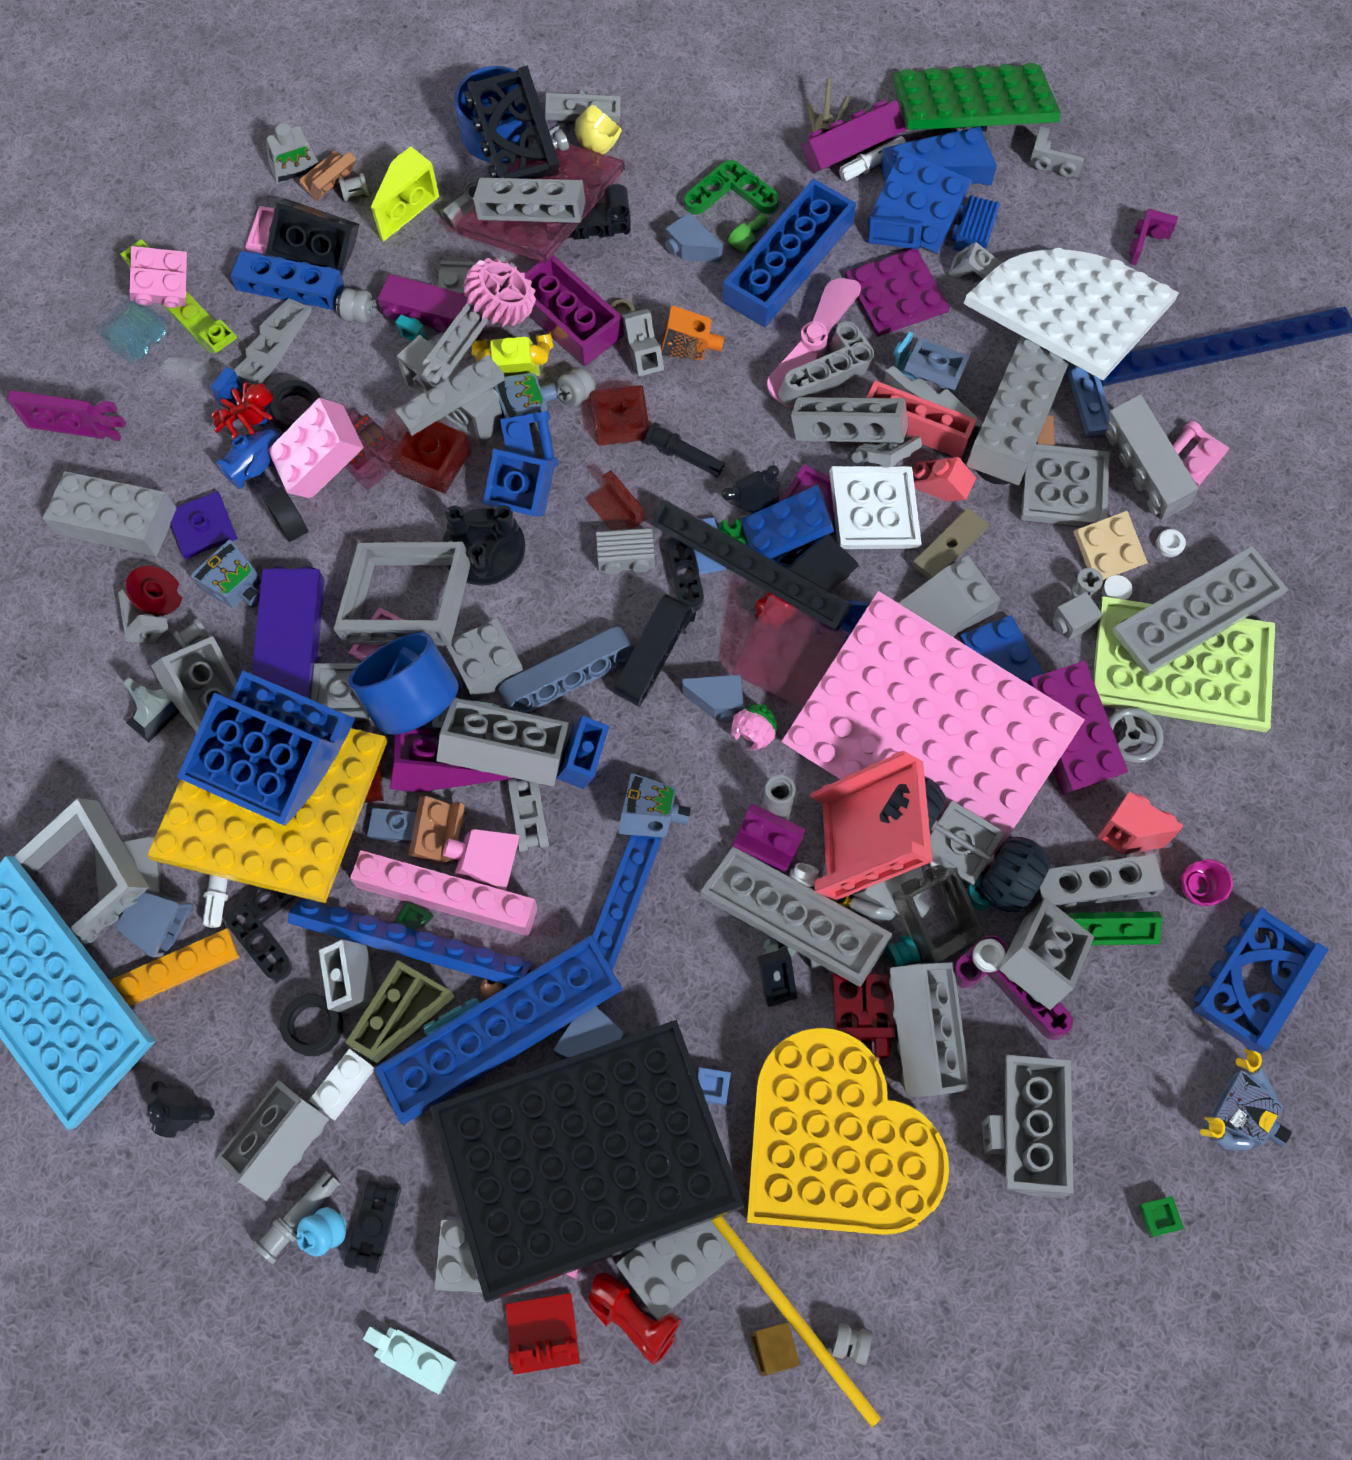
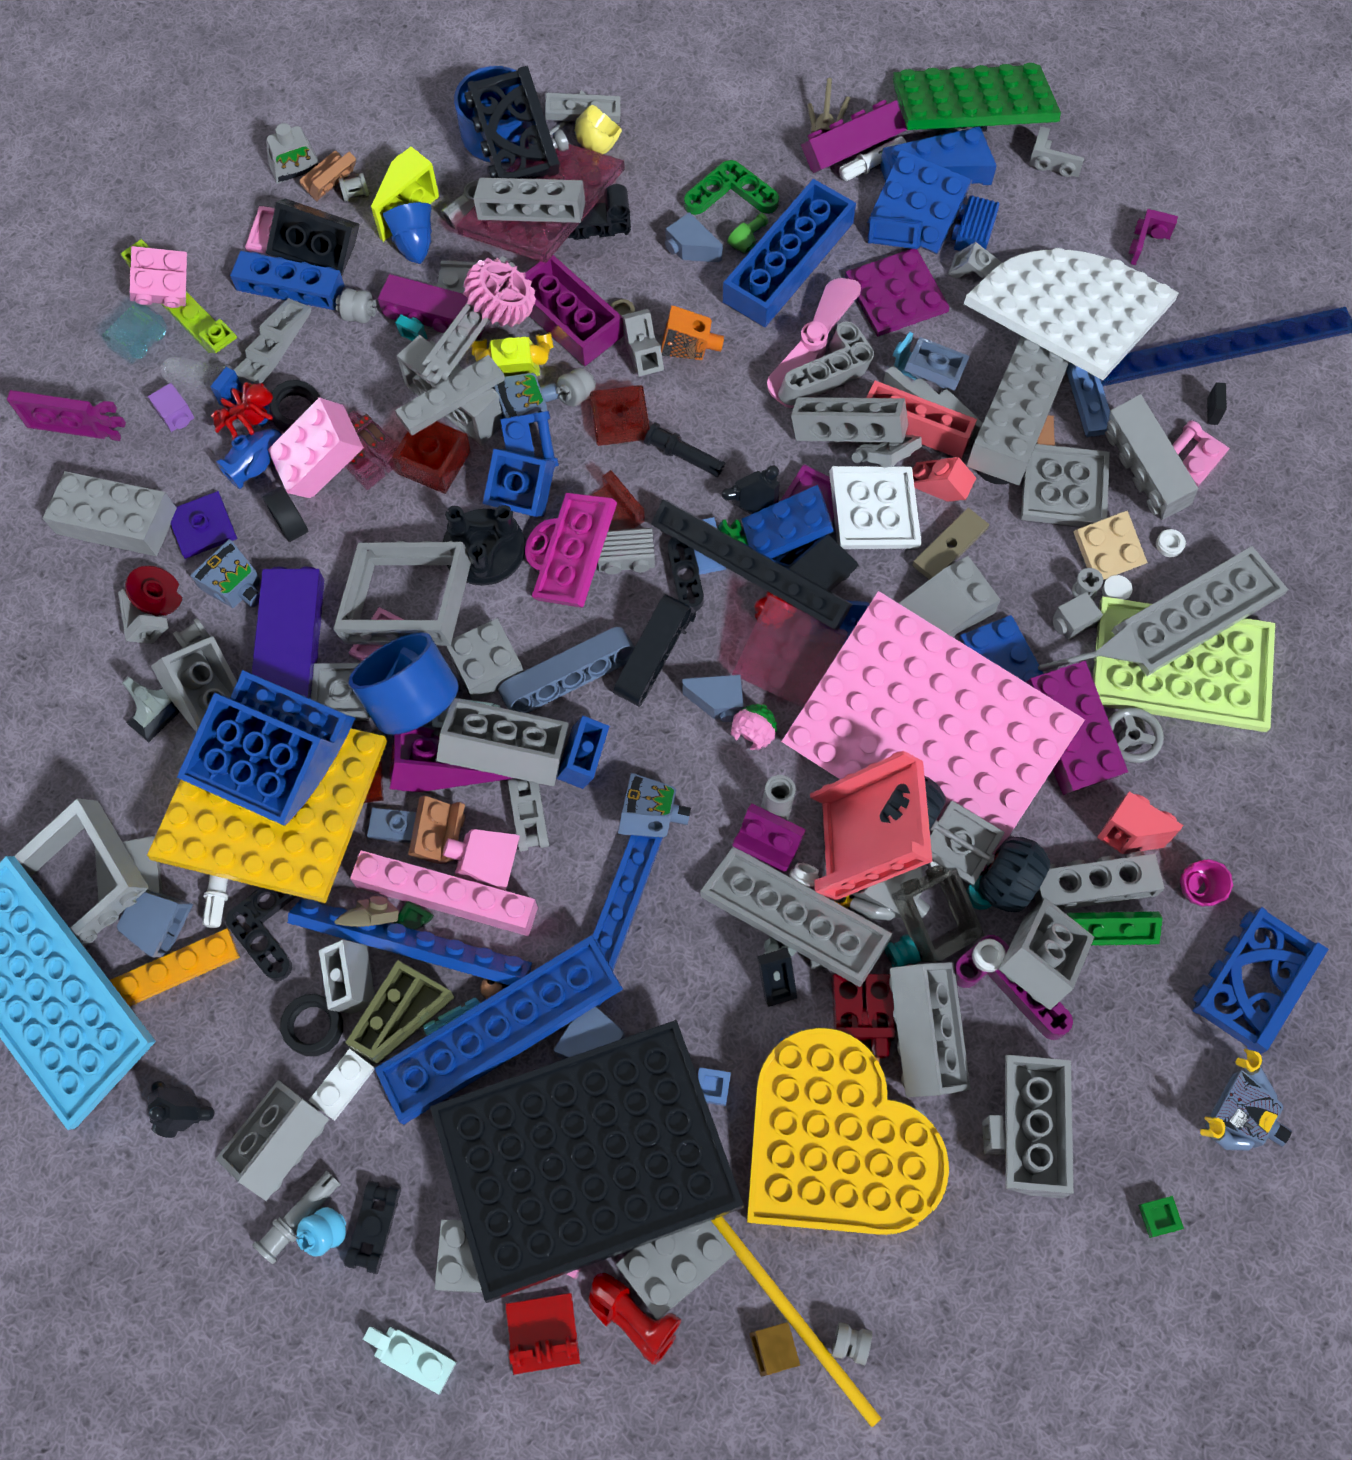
none -> medium lavender brick [148,383,194,432]
none -> dark tan plate [334,896,399,927]
none -> blue helmet [383,202,432,264]
none -> dark pink plate [525,493,617,608]
none -> light grey piece [1038,623,1143,671]
none -> black piece [1207,382,1227,425]

